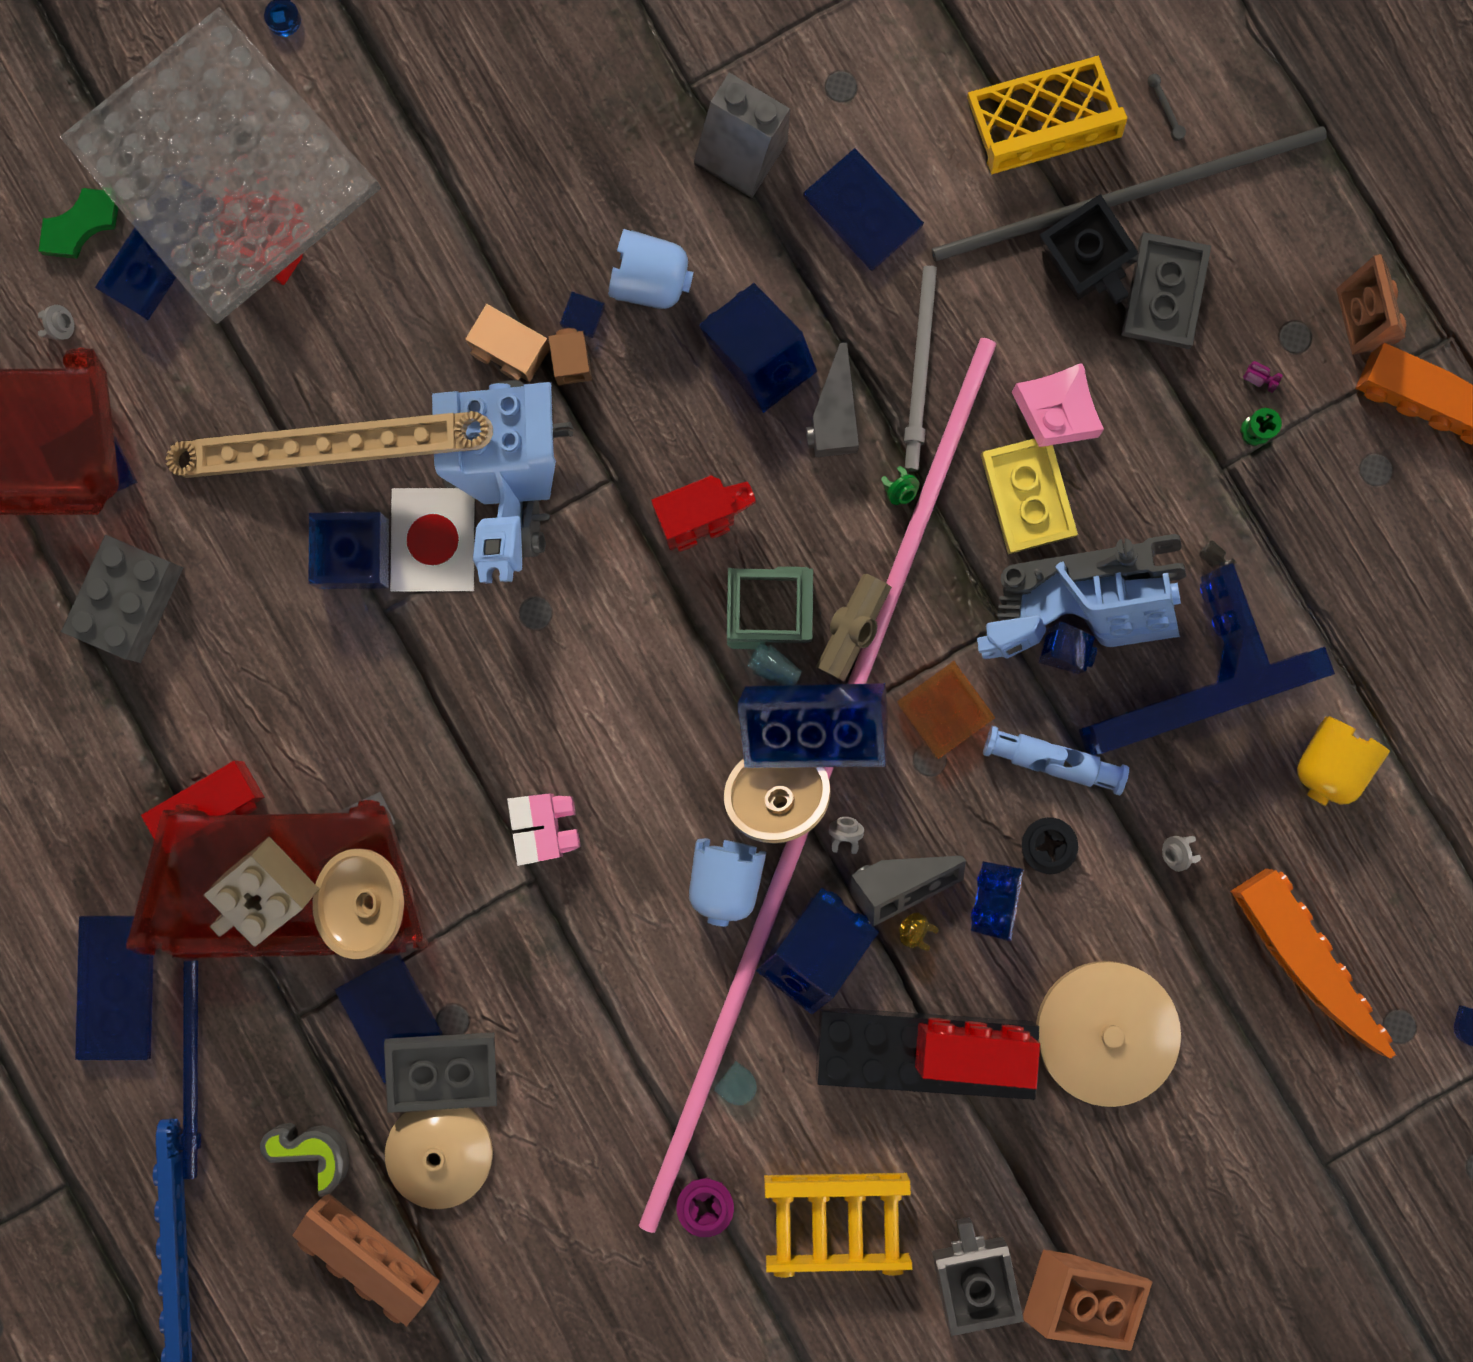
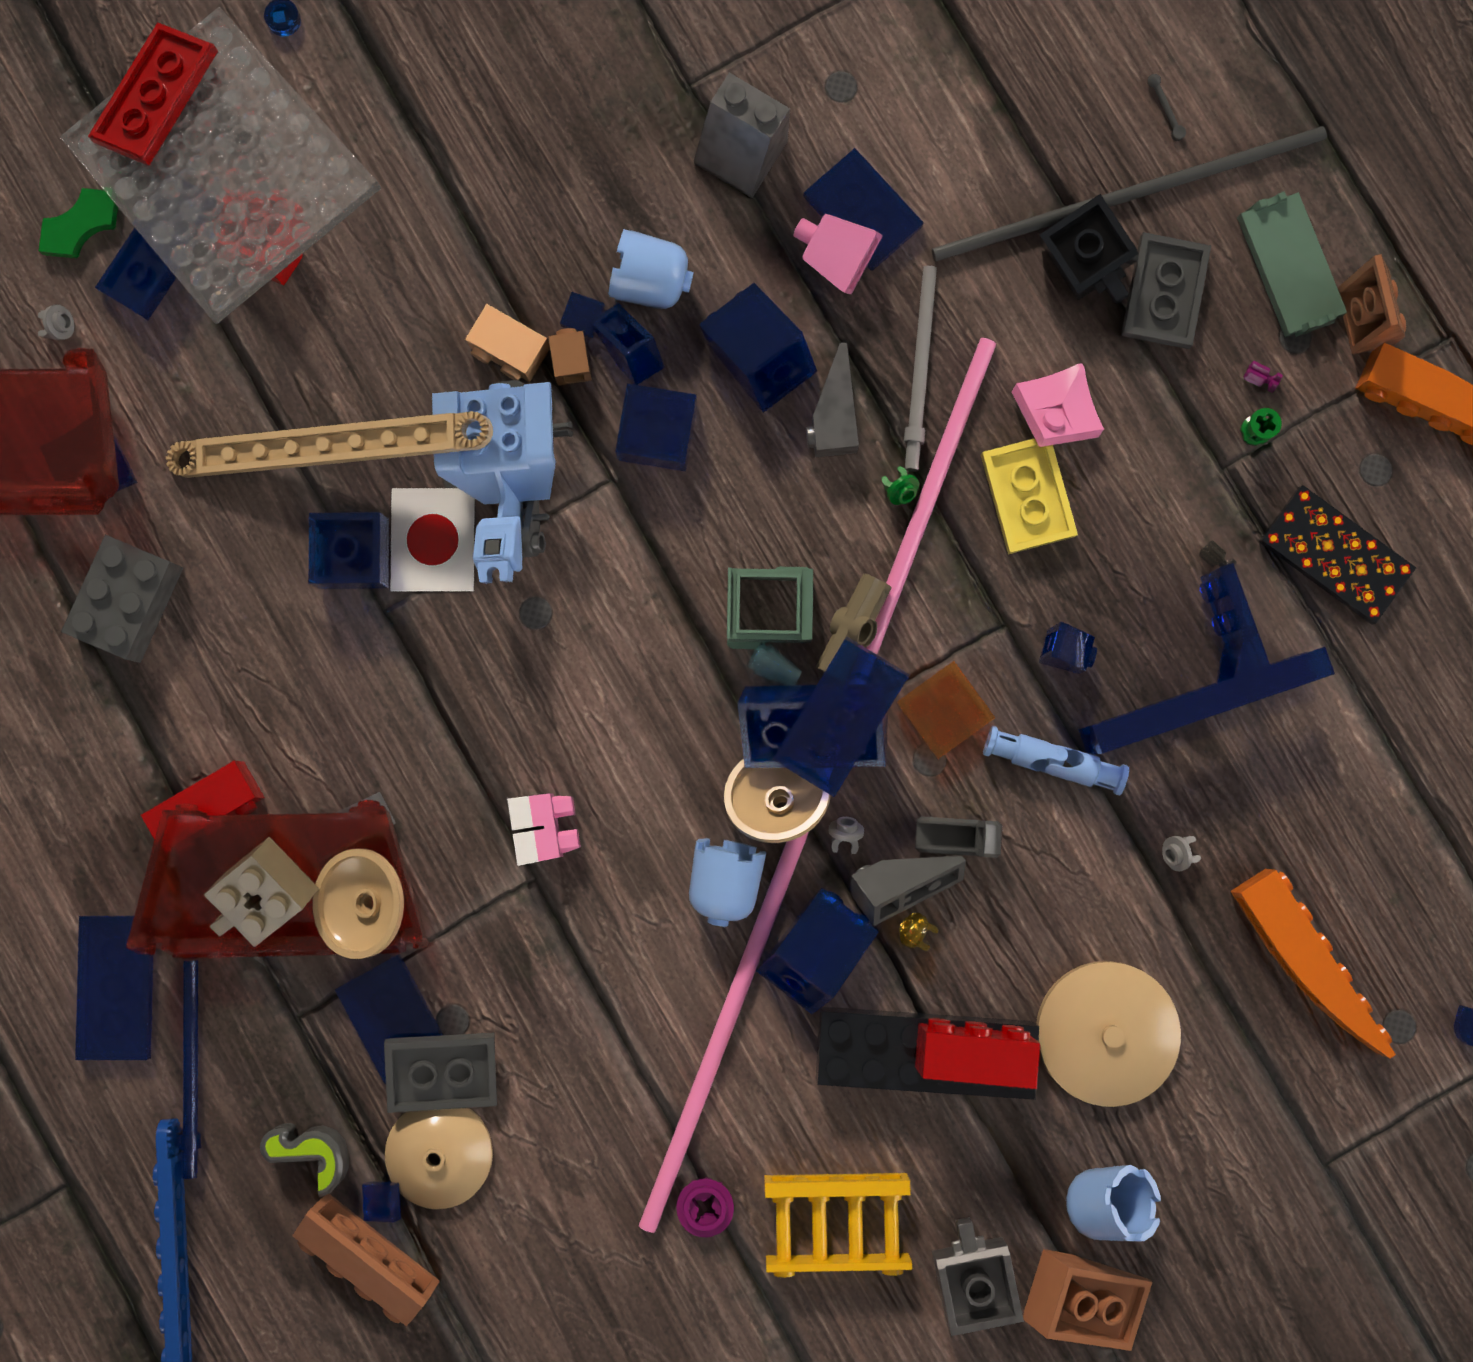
red hinge [651,476,756,552] -> none
clear light blue tile [714,1060,757,1105] -> none
yellow fence [967,55,1128,175] -> none
clear blue hinge [971,861,1024,941] -> none
light blue piece [977,534,1186,659] -> none
black gear [1021,817,1078,874] -> none
yellow cylinder [1297,716,1390,806] -> none
none -> red tile [88,22,218,166]
none -> clear blue tile [362,1182,401,1222]
none -> clear blue slope [590,303,665,386]
none -> clear blue brick [615,383,698,471]
none -> clear blue tile [772,637,910,797]
none -> bright pink torso [793,214,883,295]
none -> dark grey animal [915,816,1003,858]
none -> light blue cylinder [1066,1165,1161,1241]
none -> sand green brick [1237,191,1347,337]
none -> black tile [1259,485,1416,625]

